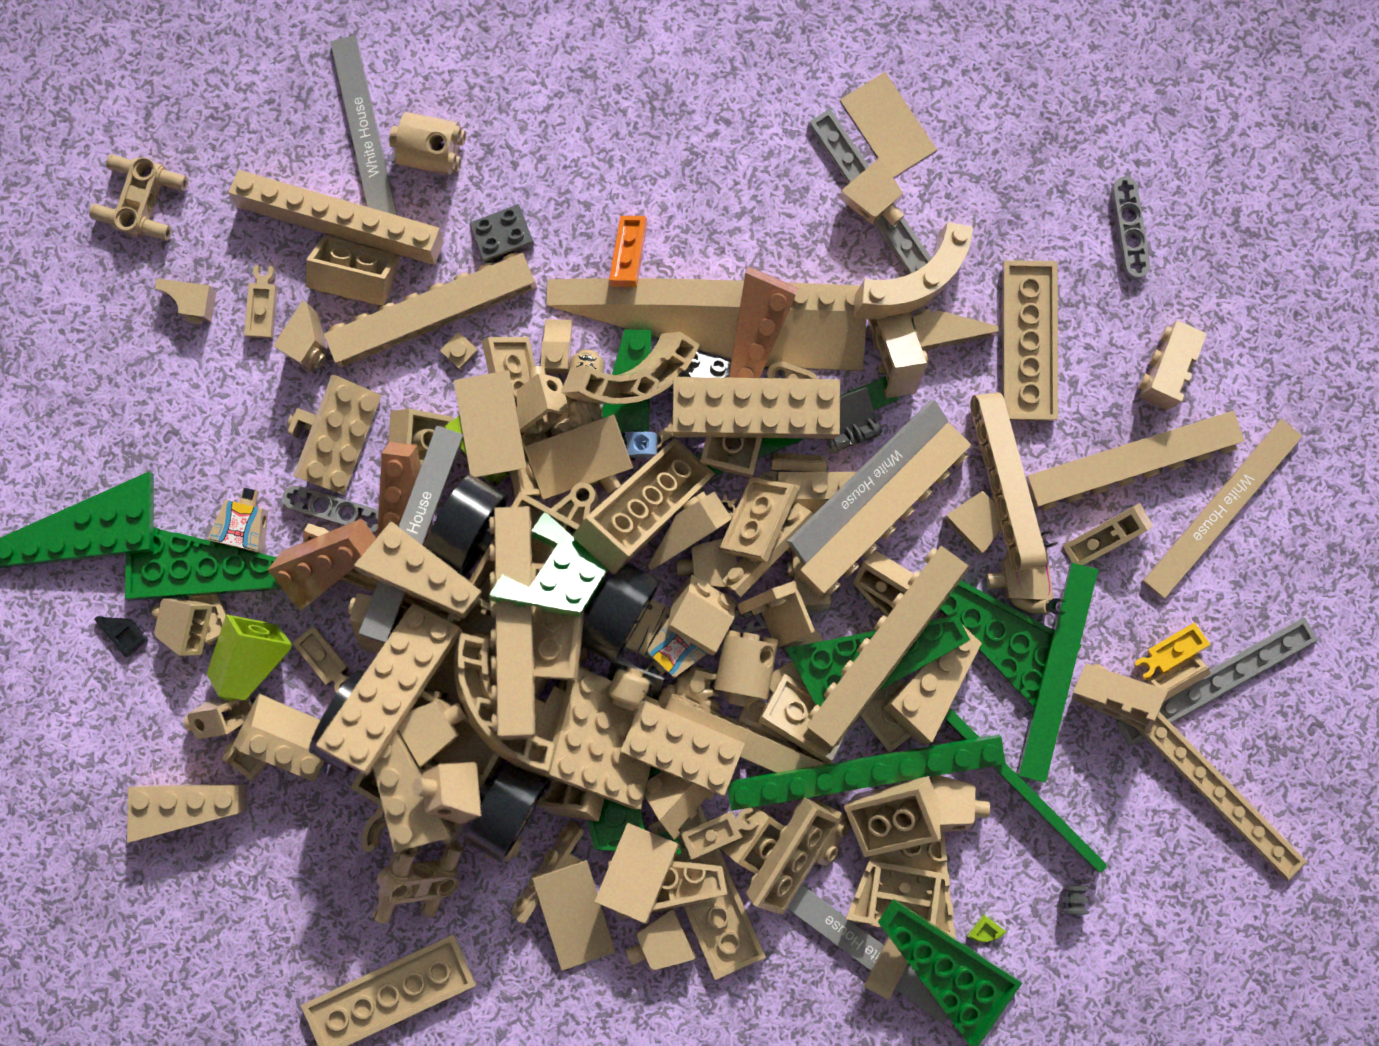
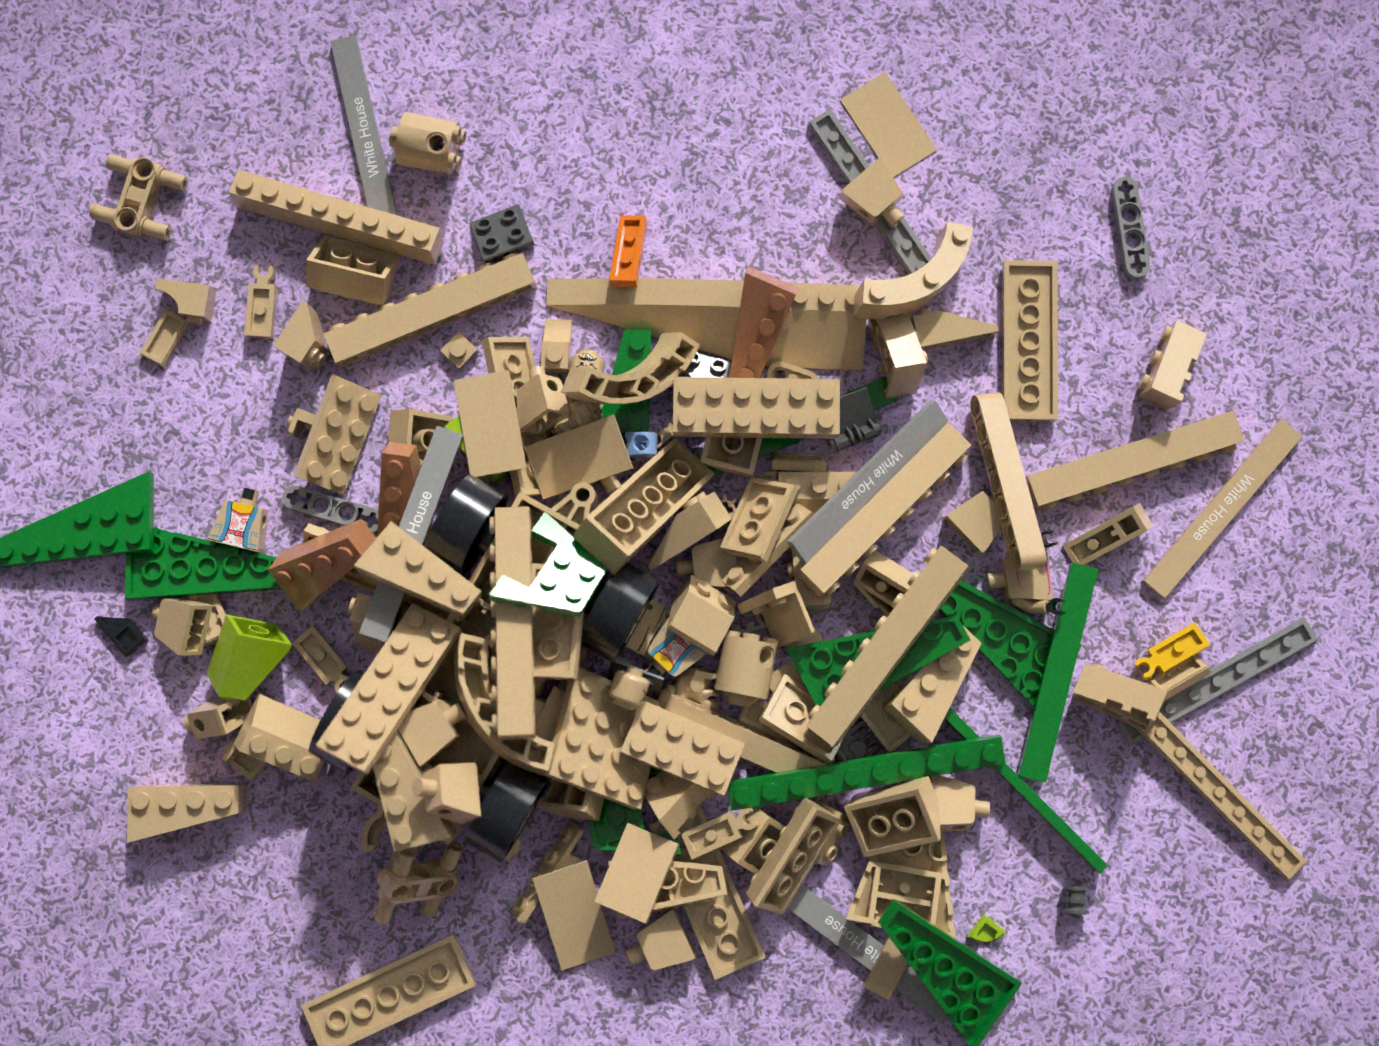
none -> tan tile [139,308,190,368]
none -> dark grey piece [835,720,887,762]

